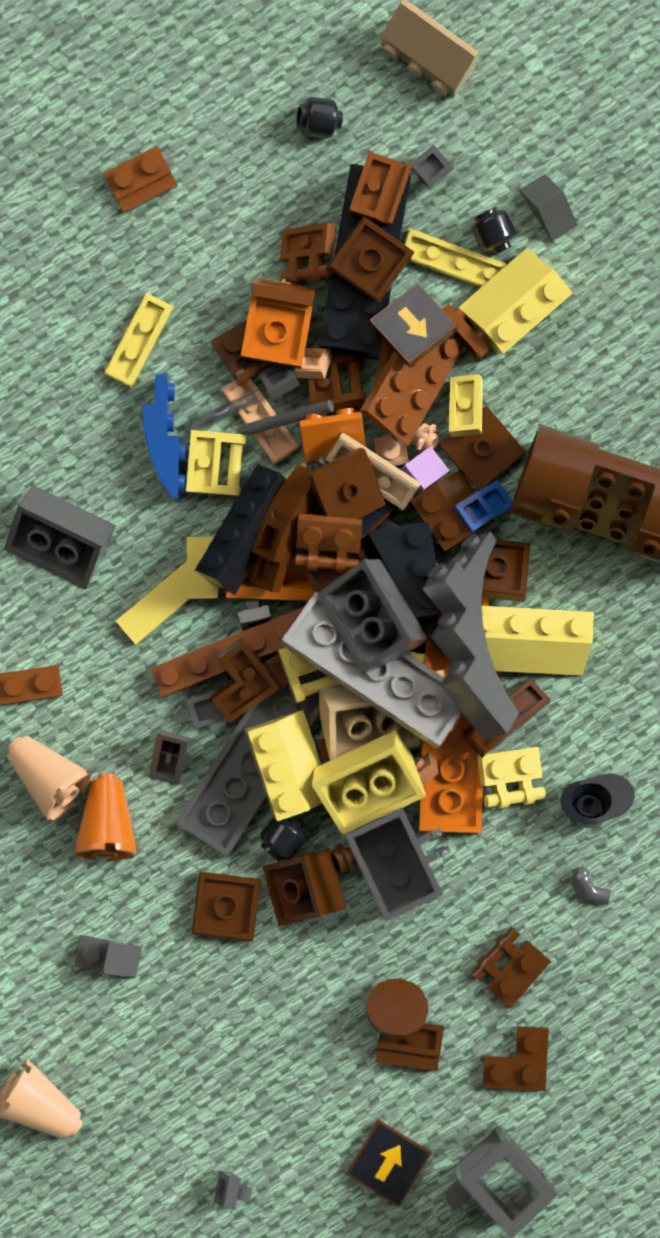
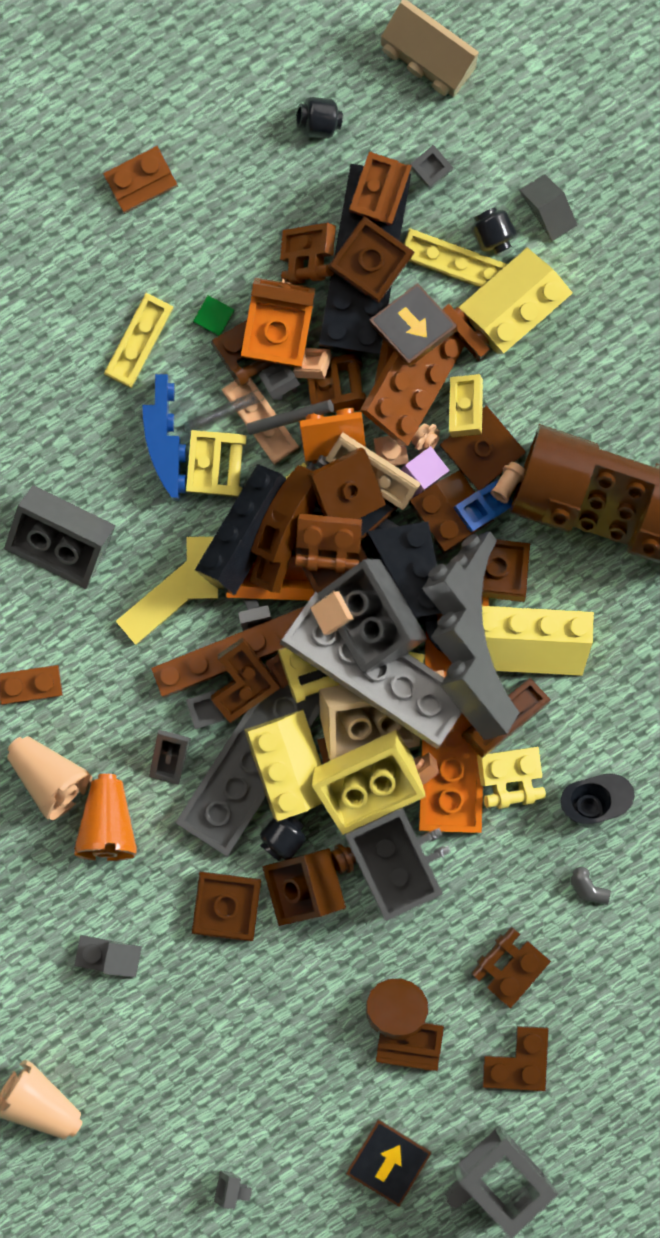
none -> green tile [193,295,235,336]
none -> light nougat tile [310,592,353,635]
none -> light nougat pin [491,462,526,503]

